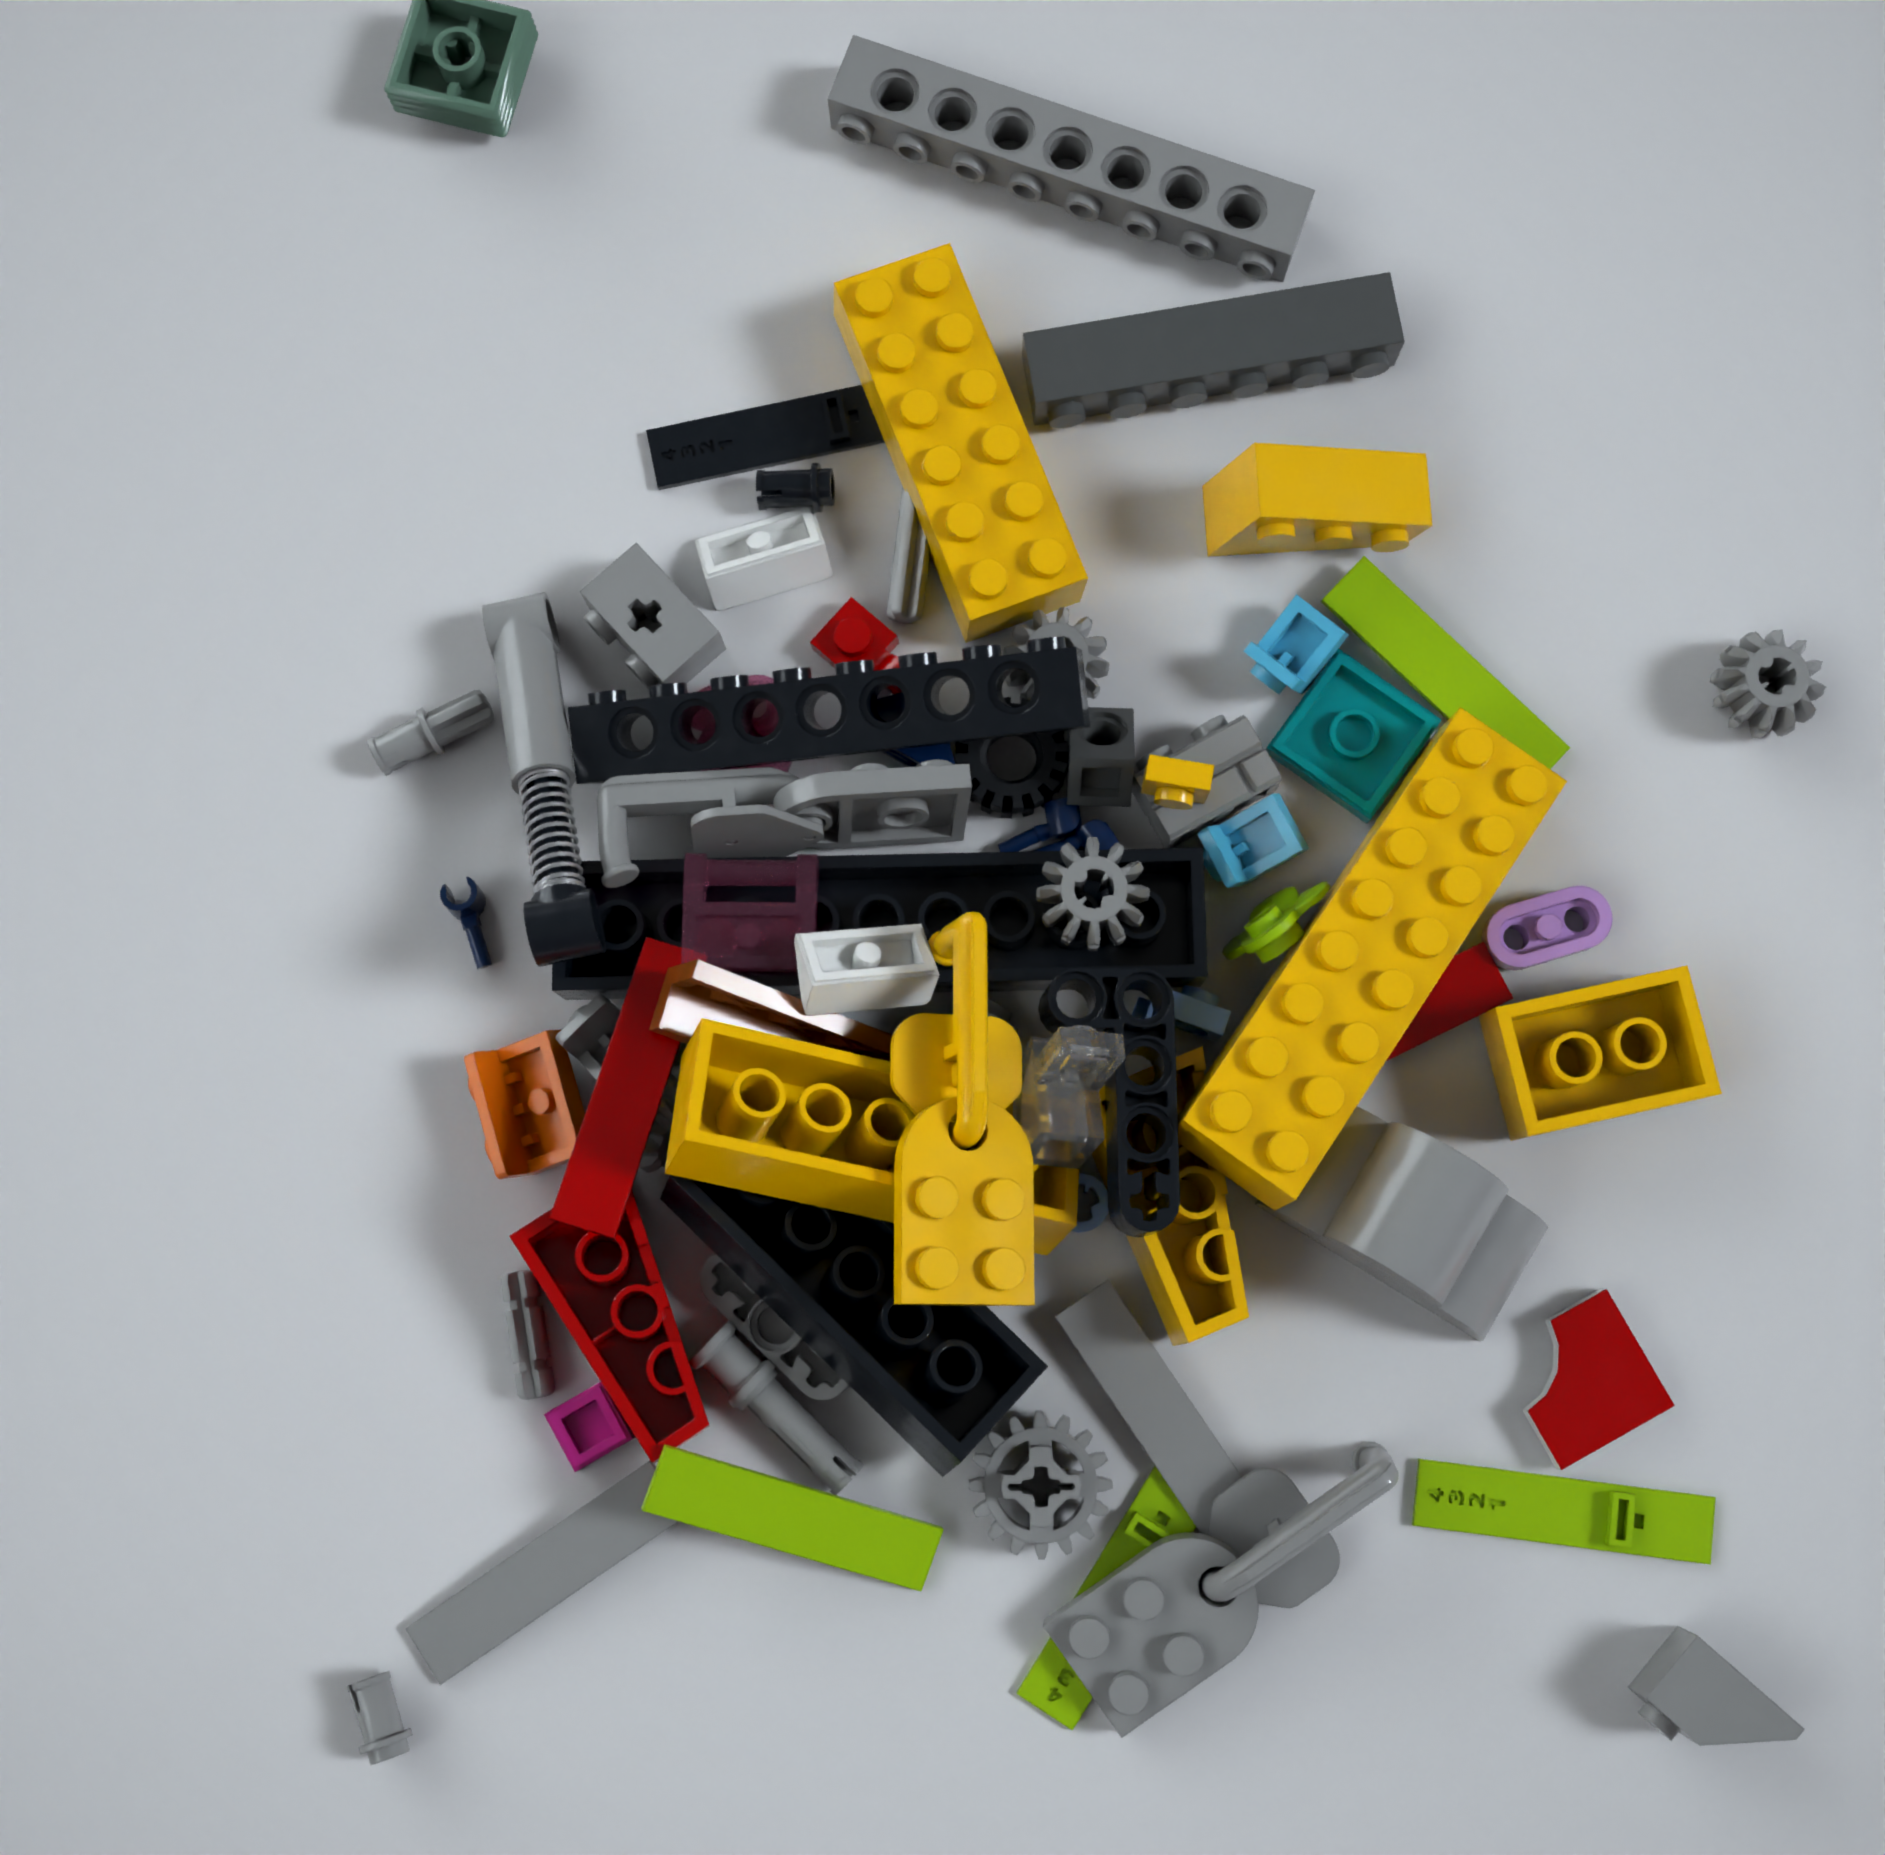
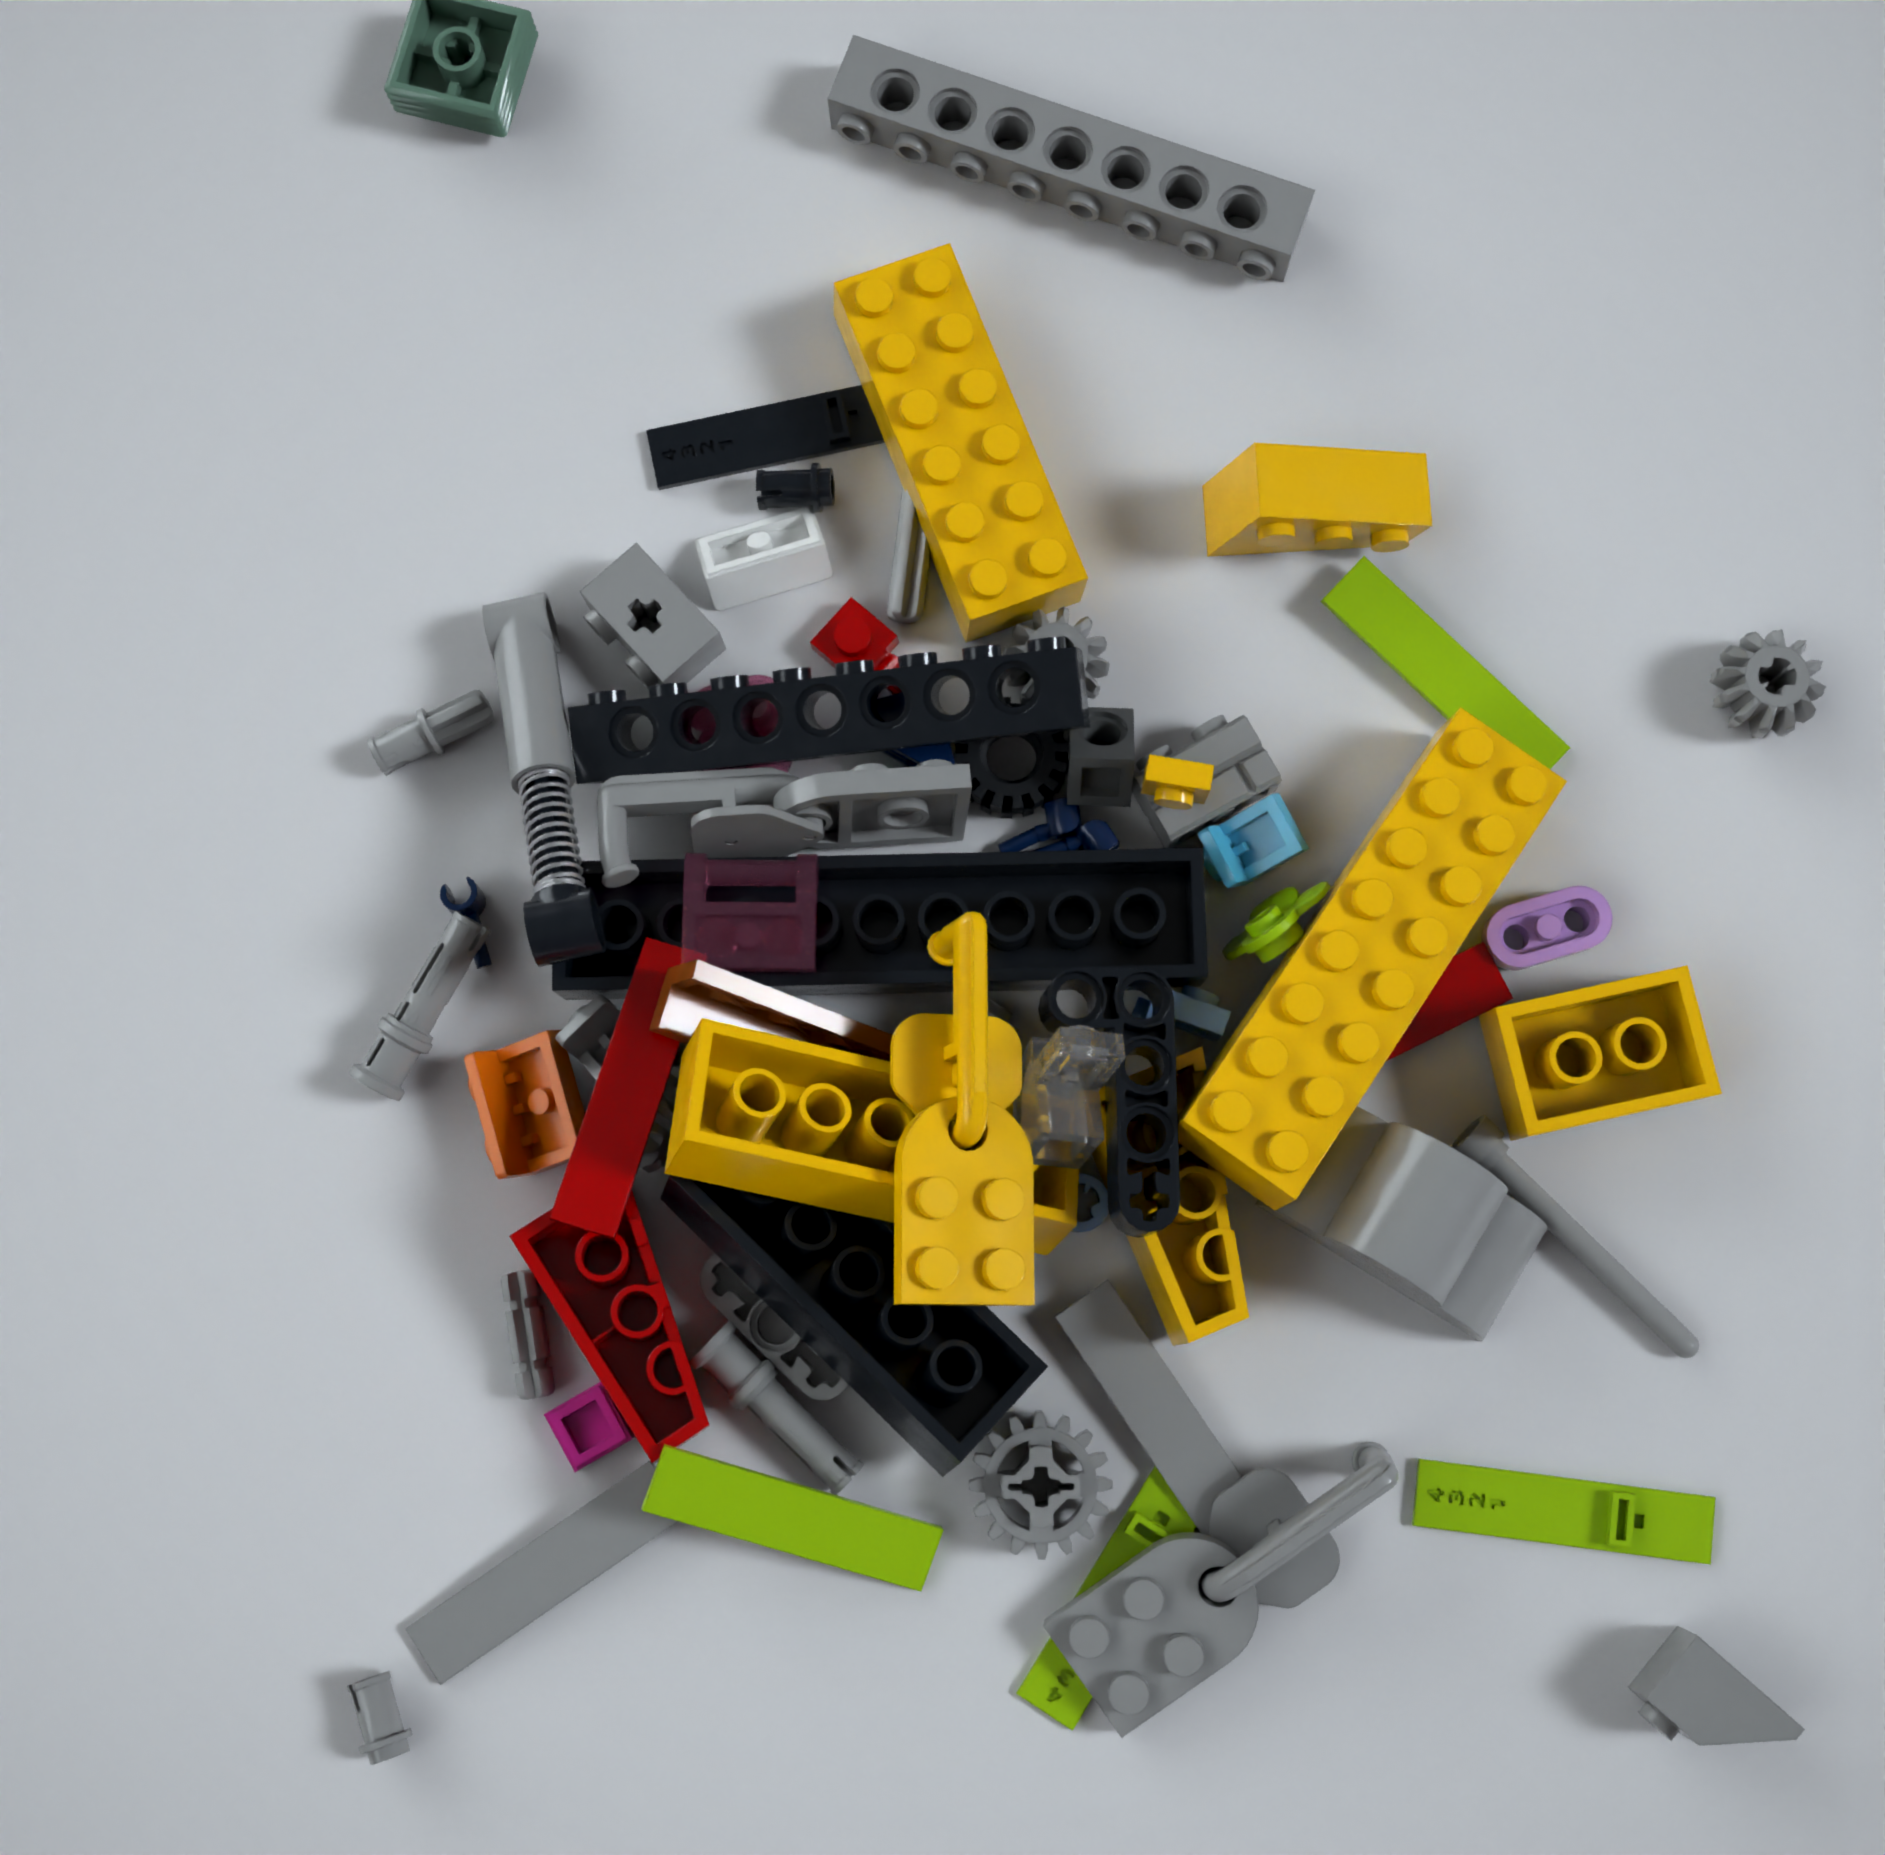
white slope [794,924,940,1016] -> none
dark grey brick [1022,272,1405,428] -> none
light grey gear [1036,837,1150,951] -> none
medium azure bracket [1243,594,1349,694] -> none
teal tile [1265,649,1442,824] -> none
red tile [1523,1289,1675,1470] -> none
none -> light grey pin [349,910,491,1101]
none -> light grey piece [1450,1115,1699,1358]

